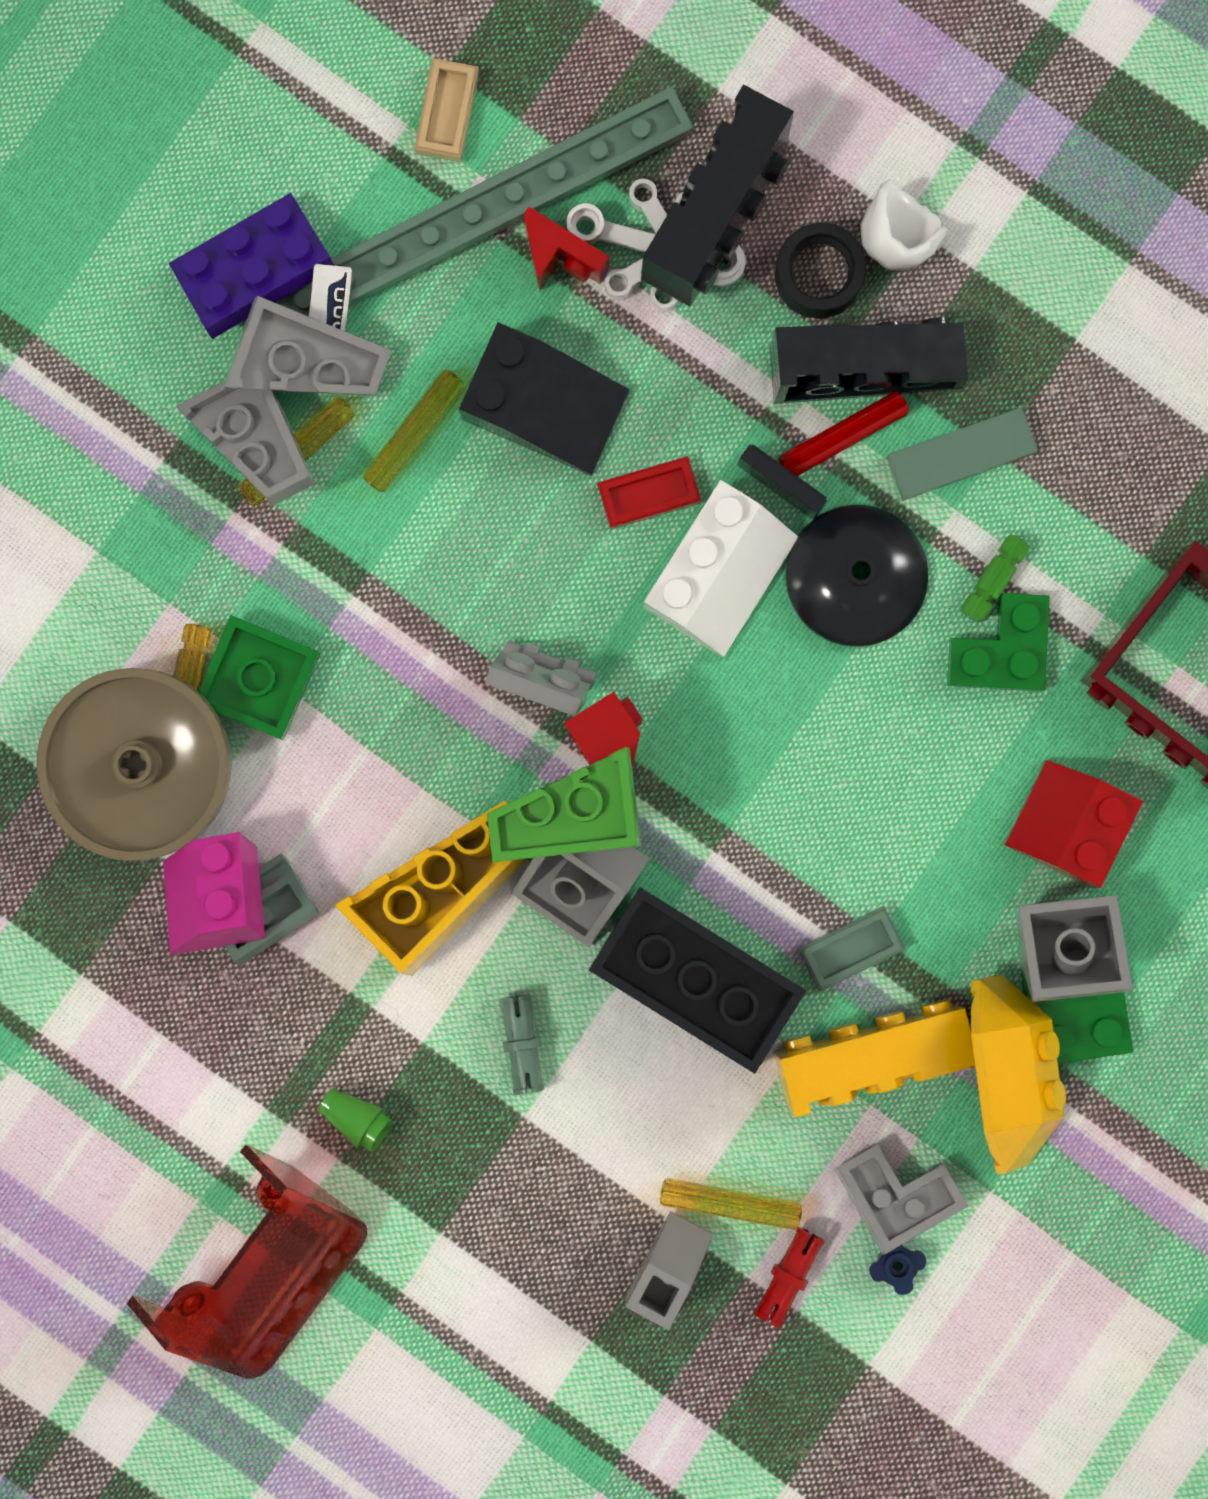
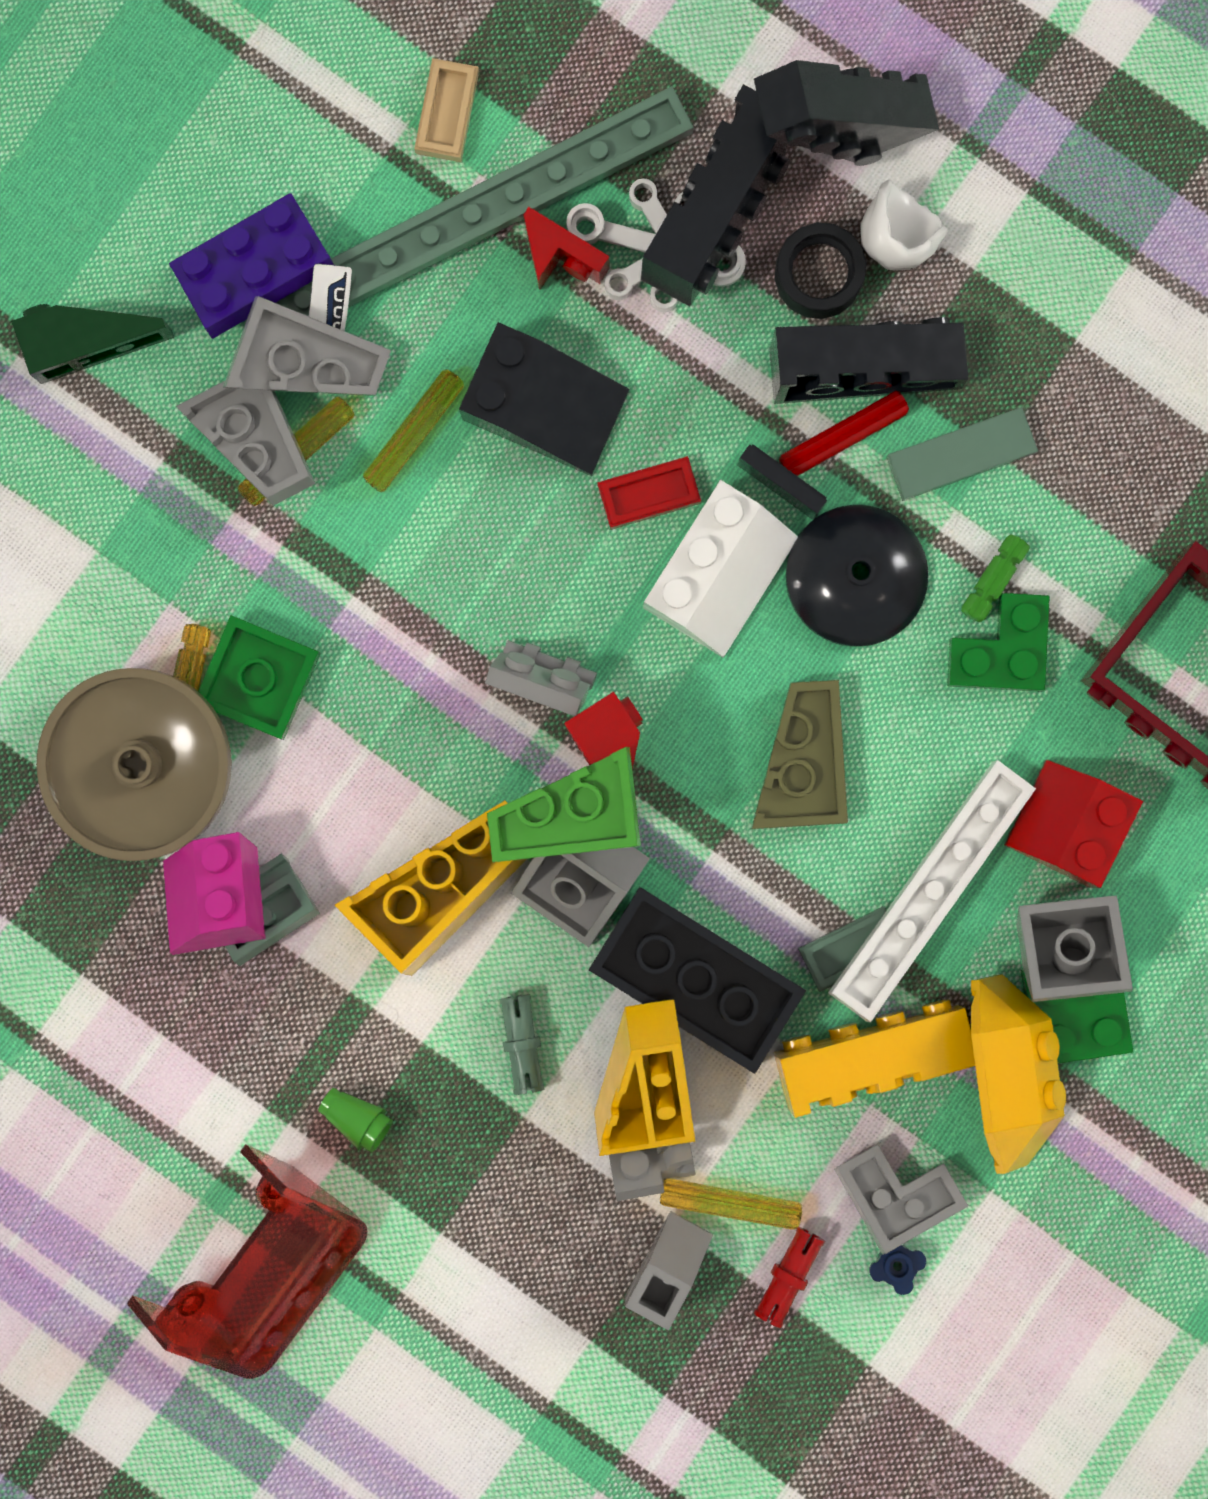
none -> dark green slope [11,304,174,384]
none -> yellow wedge [594,999,695,1156]
none -> light grey plate [609,1142,696,1201]
none -> olive wing [751,680,848,829]
none -> black wedge [754,60,939,166]
none -> white plate [828,760,1036,1022]

